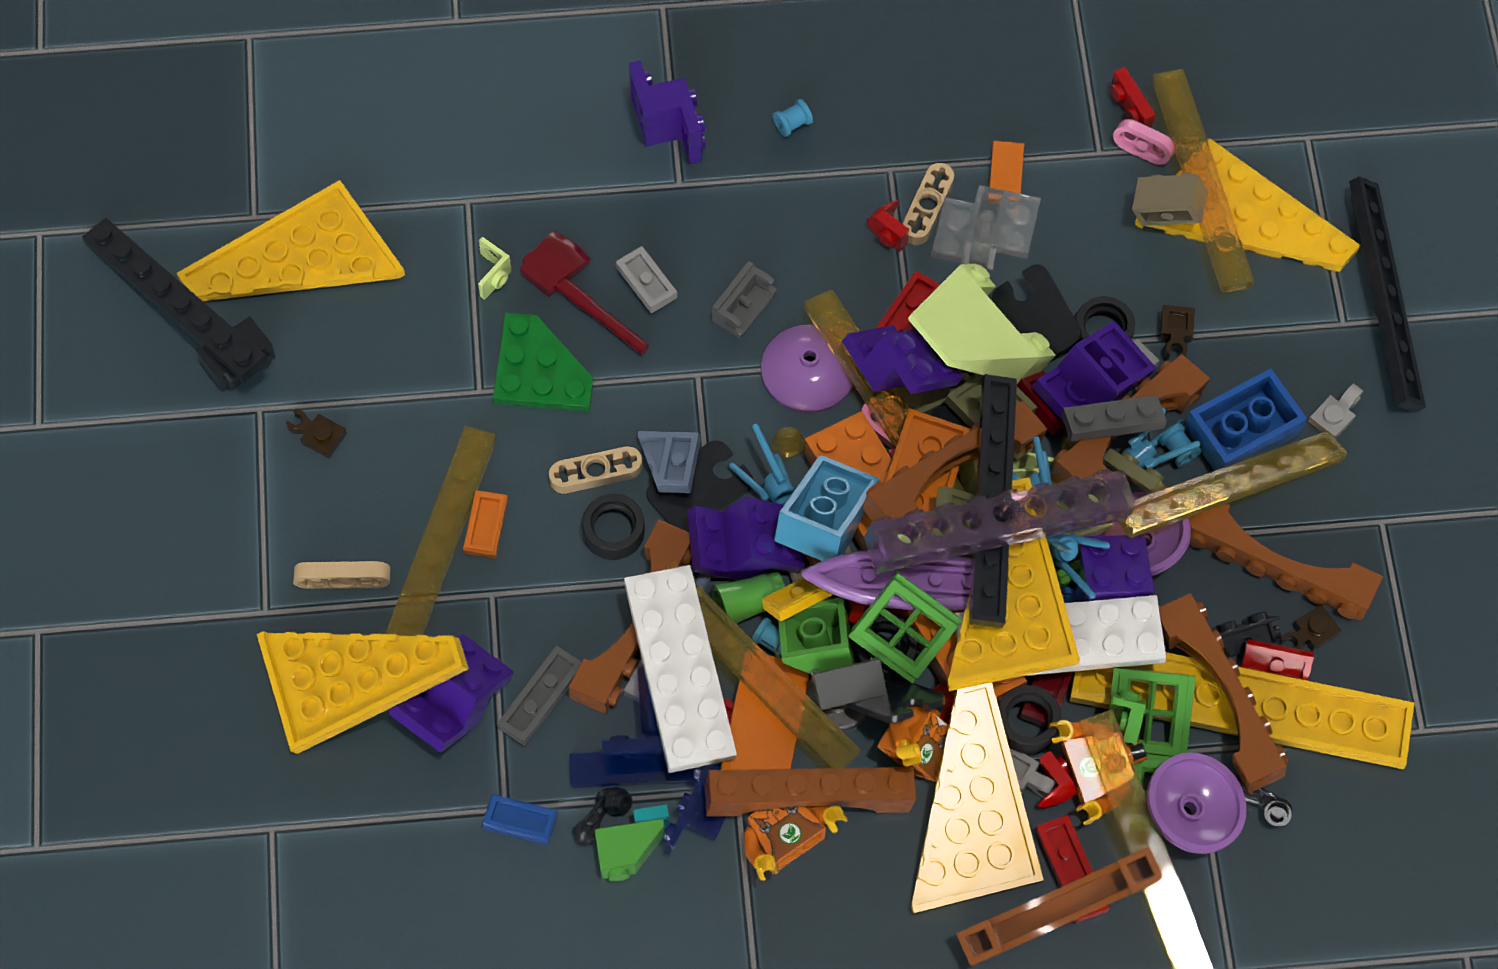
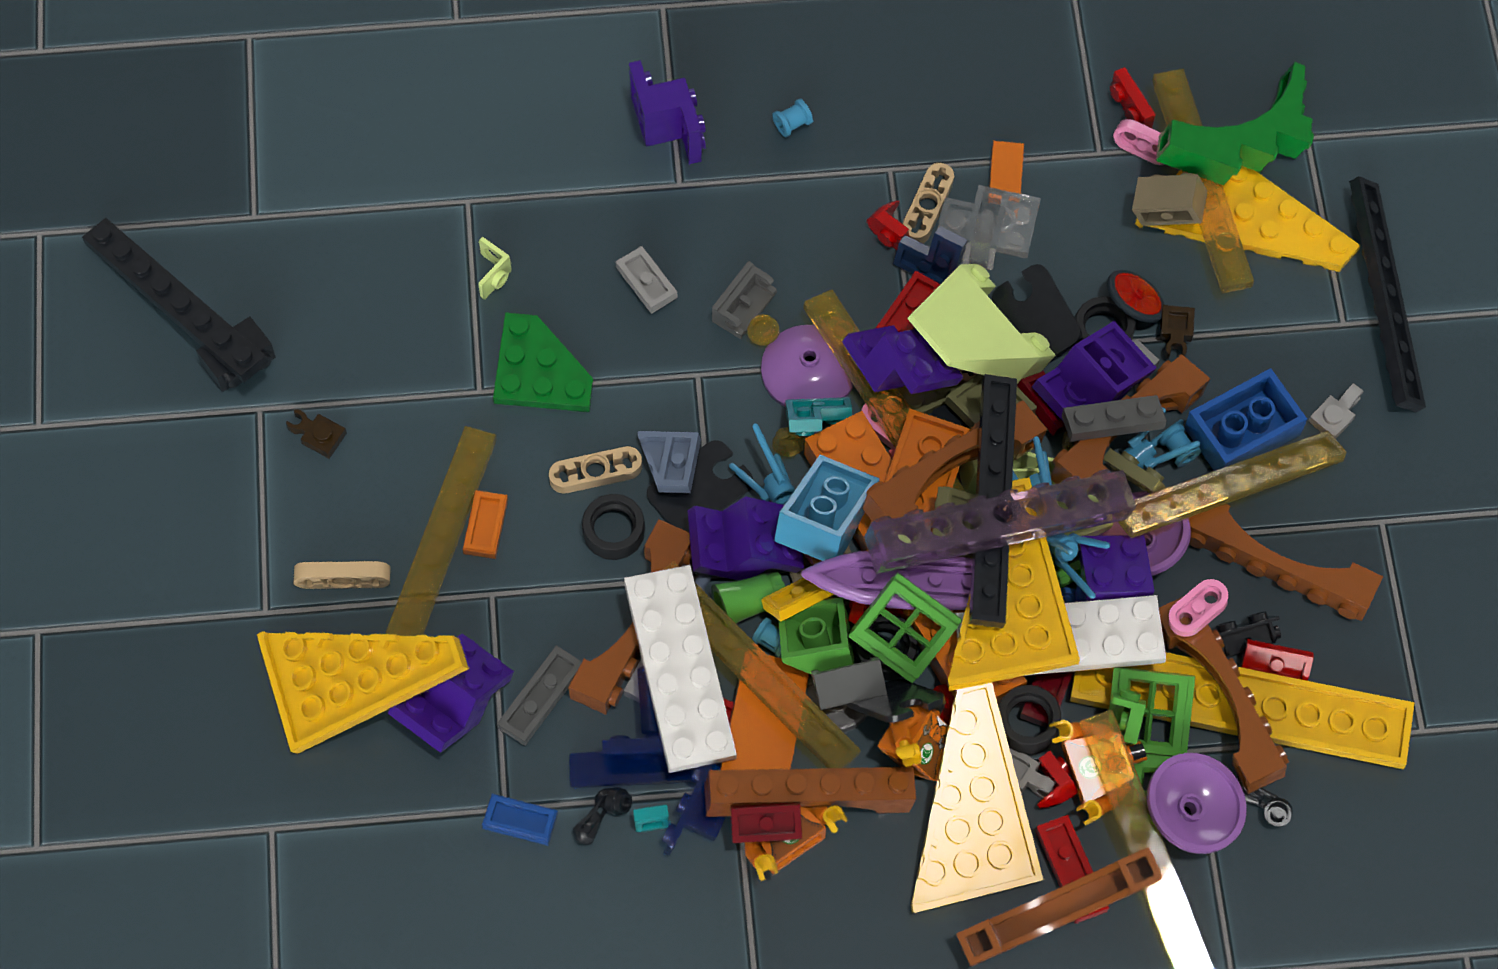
yellow wing [176,180,405,301] -> none
dark red piece [520,231,649,355] -> none
bright green slope [595,819,665,881] -> none
dark brown plate [1279,604,1342,652] -> none
none -> dark red plate [730,802,802,843]
none -> clear yellow plate [747,314,780,345]
none -> teal plate [785,397,852,436]
none -> dark blue plate [893,226,968,284]
none -> red wheel [1107,270,1165,323]
none -> green arch [1156,62,1314,185]
none -> bright pink plate [1169,579,1228,637]

